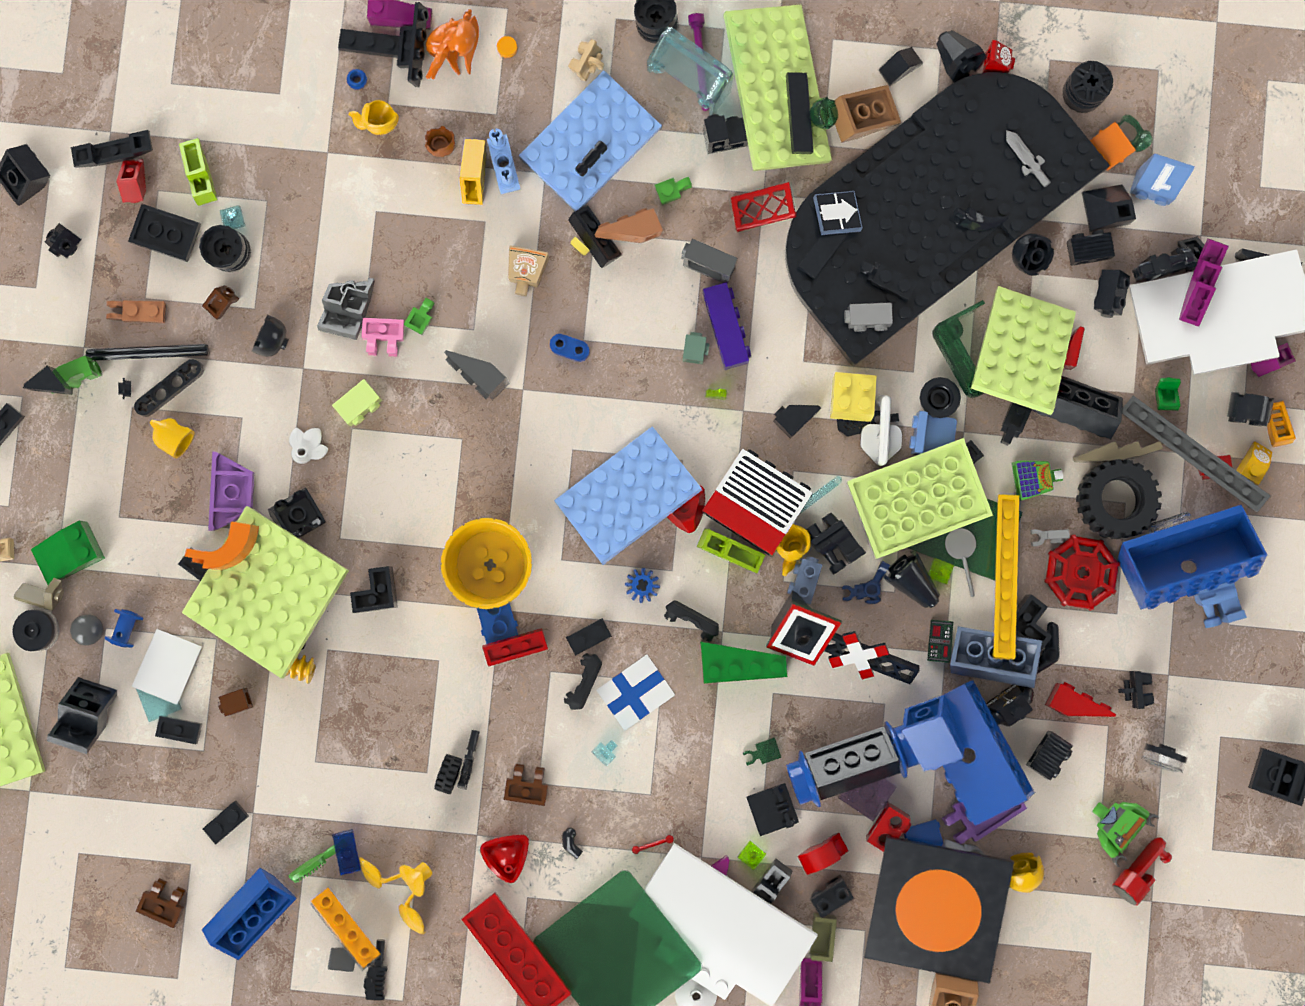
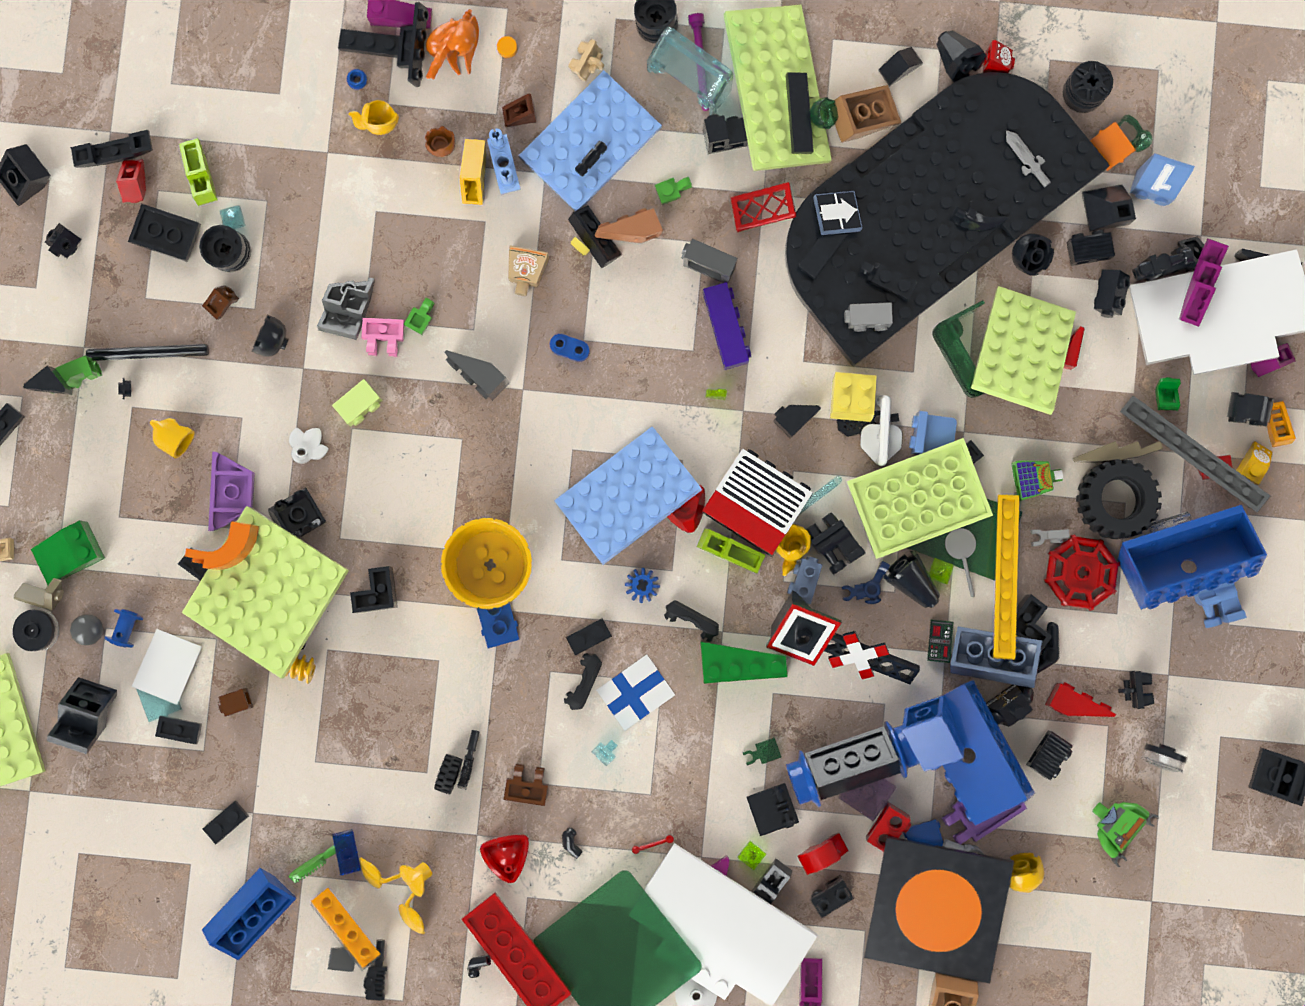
nougat hinge [106,300,166,323] -> none
black beam [134,359,204,417] -> none
reddish brown plate [135,878,186,928] -> none
red plate [482,628,548,667] -> none
sand green brick [682,332,710,364] -> none
olive panel [809,913,837,962] -> none
black piece [919,377,961,418] -> none
black hinge [1000,402,1032,446] -> none
black slope [1033,376,1123,440] -> none
red piece [1112,837,1172,906] -> none
none -> black arm [467,955,491,978]
none -> copper slope [502,94,536,127]

